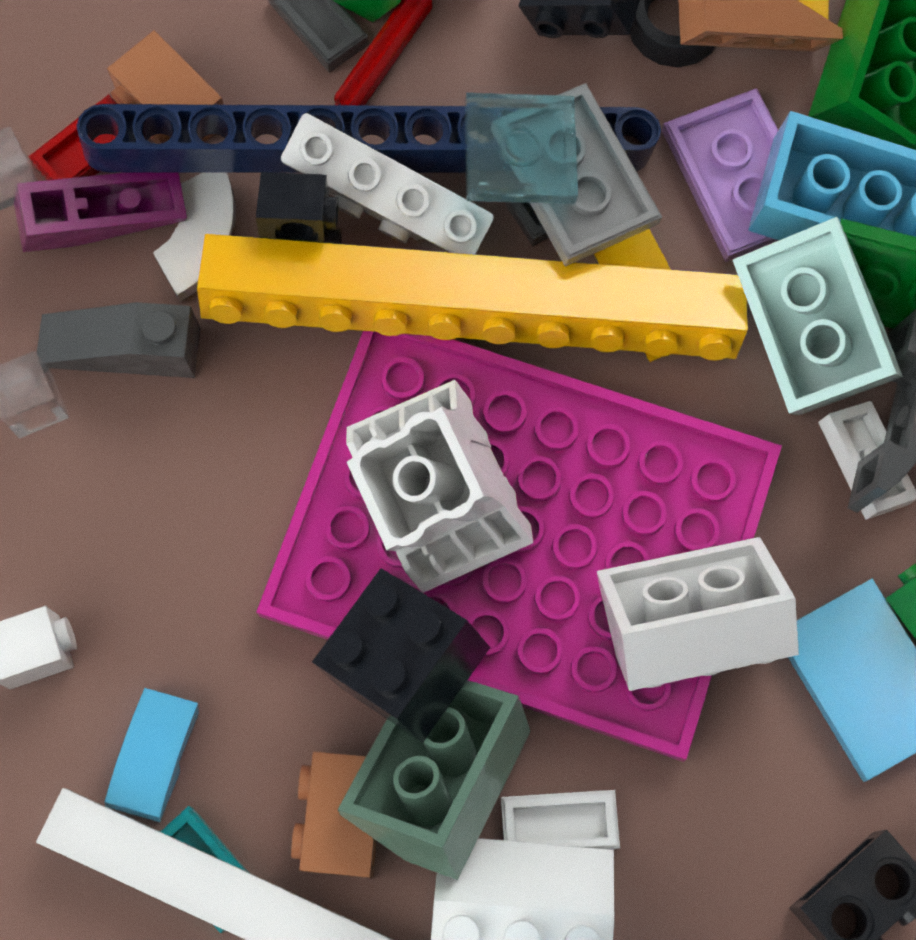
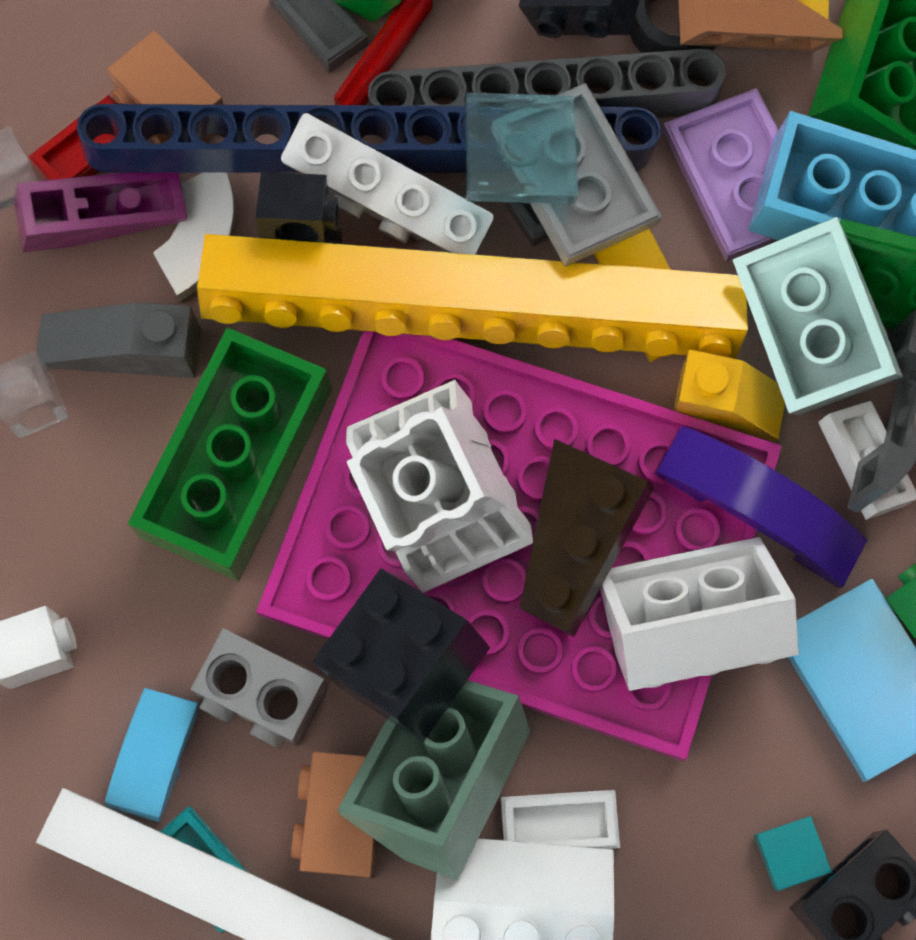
none -> green brick [127,327,332,582]
none -> light grey brick [190,628,329,749]
none -> dark grey beam [368,49,727,136]
none -> dark brown wing [520,439,654,637]
none -> dark purple slope [654,426,868,588]
none -> yellow slope [673,349,785,442]
none -> teal tile [754,816,832,891]

